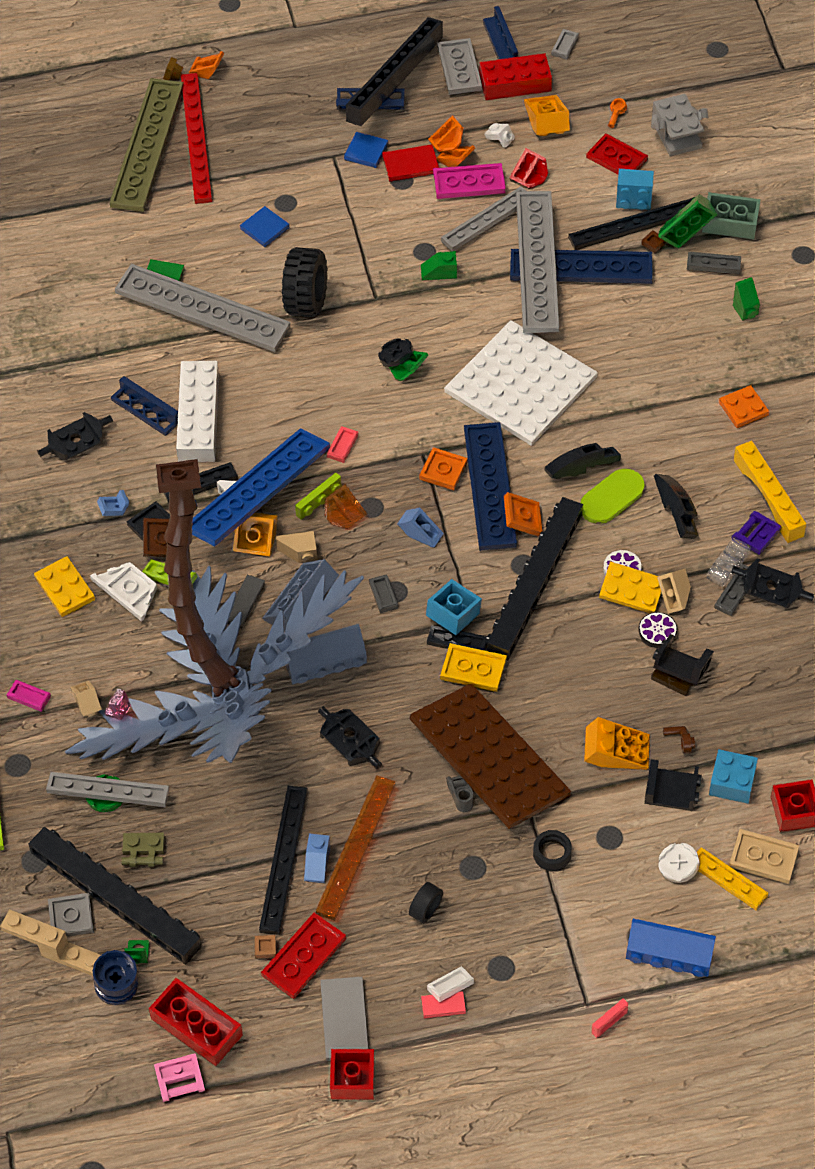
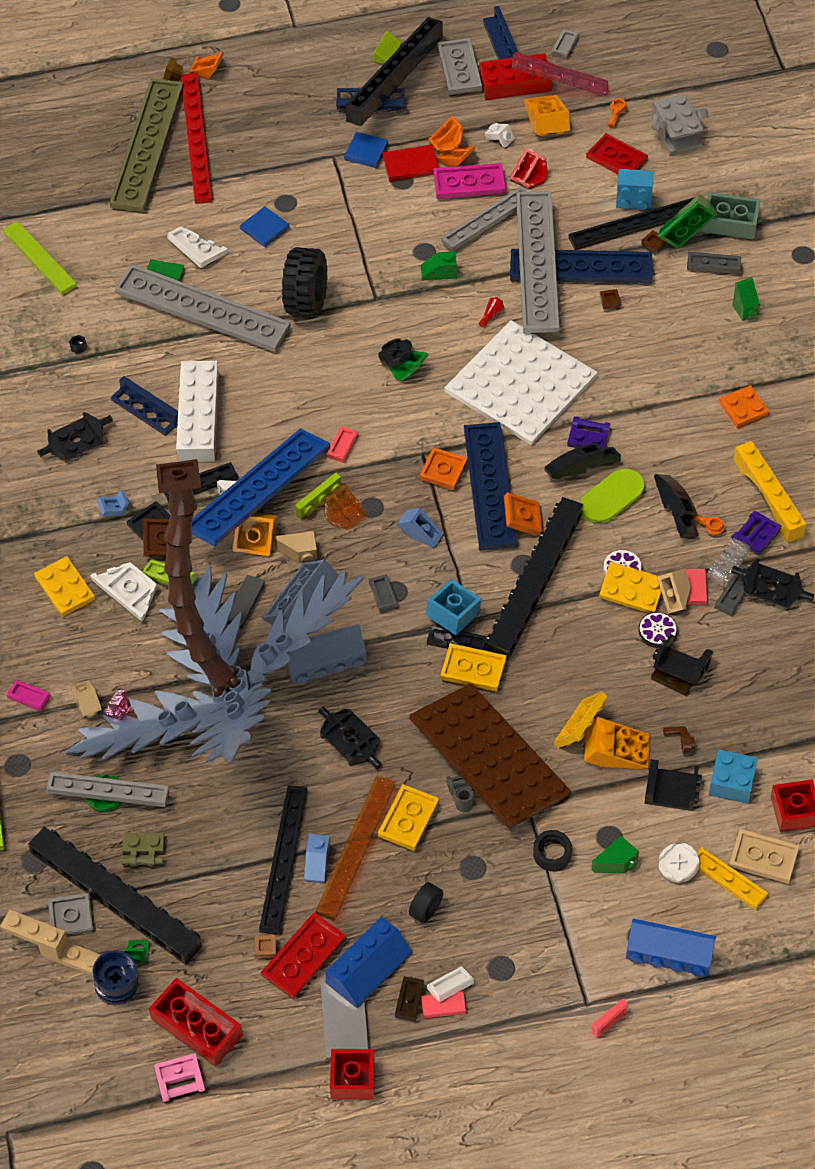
none -> lime tile [3,221,77,295]
none -> black tile [69,335,87,353]
none -> white wing [167,226,228,268]
none -> blue slope [325,916,412,1008]
none -> lime slope [374,31,402,64]
none -> yellow plate [378,784,440,851]
none -> dark brown plate [395,976,424,1022]
none -> red cone [478,297,505,328]
none -> clear pink tile [512,52,608,97]
none -> yellow plate [553,691,608,748]
none -> dark purple plate [567,416,611,448]
none -> green slope [592,836,639,873]
none -> reddish brown plate [600,289,621,310]
none -> coral tile [686,569,707,605]
none -> orange plate [693,515,725,535]

